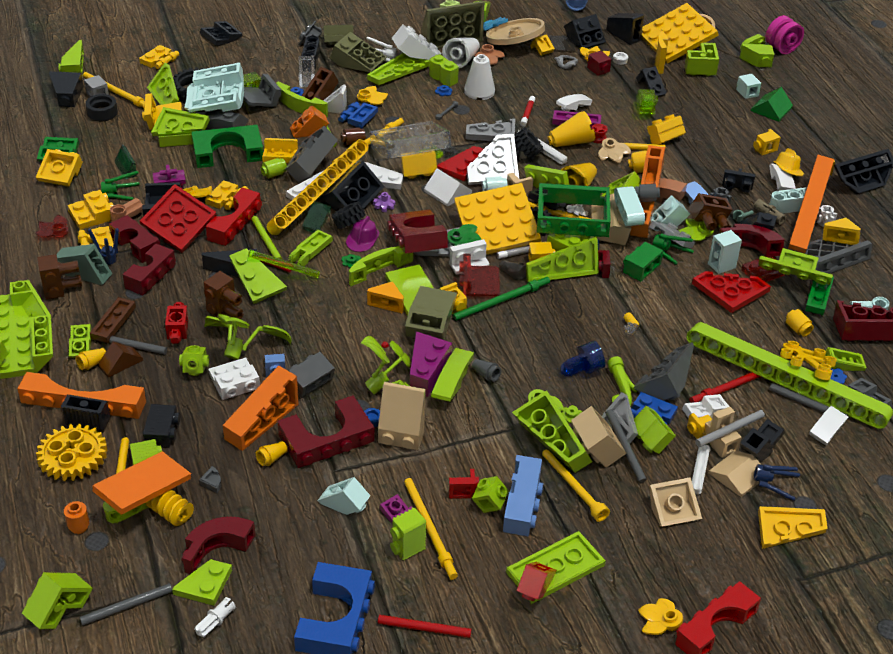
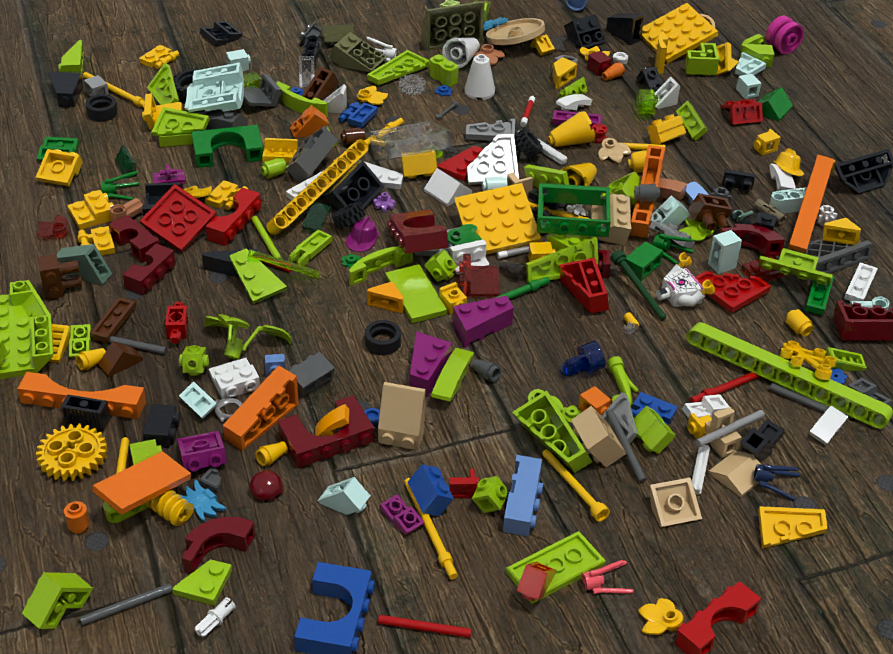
dark blue plant [88,228,119,265] -> none
reddish brown brick [203,271,244,319] -> none
lime plant [361,336,412,394] -> none
lime brick [390,508,427,560] -> none
white slope [392,24,442,60] -> none
olive slope [405,286,457,340] -> none
light aqua beam [614,186,645,226] -> none
dark grey wedge [634,342,694,400] -> none
none -> yellow slope [48,324,71,363]
none -> magenta plate [177,431,227,472]
none -> light aqua slope [179,382,218,419]
none -> dark azure piece [179,480,226,522]
none -> light grey piece [215,398,242,422]
none -> light aqua brick [226,49,251,71]
none -> dark red hair [249,470,284,501]
none -> light orange slope [315,404,349,436]
none -> black tyre [365,320,401,355]
none -> clear gear [398,74,426,96]
none -> blue brick [408,464,454,517]
none -> lime brick [424,249,458,282]
none -> magenta wedge [453,295,514,348]
none -> yellow slope [552,57,577,89]
none -> lime hinge [558,77,588,98]
none -> red wedge [559,257,609,314]
none -> orange brick [578,386,611,416]
none -> coral plant [582,560,634,594]
none -> orange cone [602,62,625,81]
none -> dark green piece [610,250,666,320]
none -> white slope [649,76,680,109]
none -> white torso [656,252,715,307]
none -> lime plate [676,101,708,141]
none -> yellow slope [716,42,739,75]
none -> red bracket [720,99,763,125]
none -> light aqua wing [735,52,766,76]
none -> white plate [844,263,878,301]

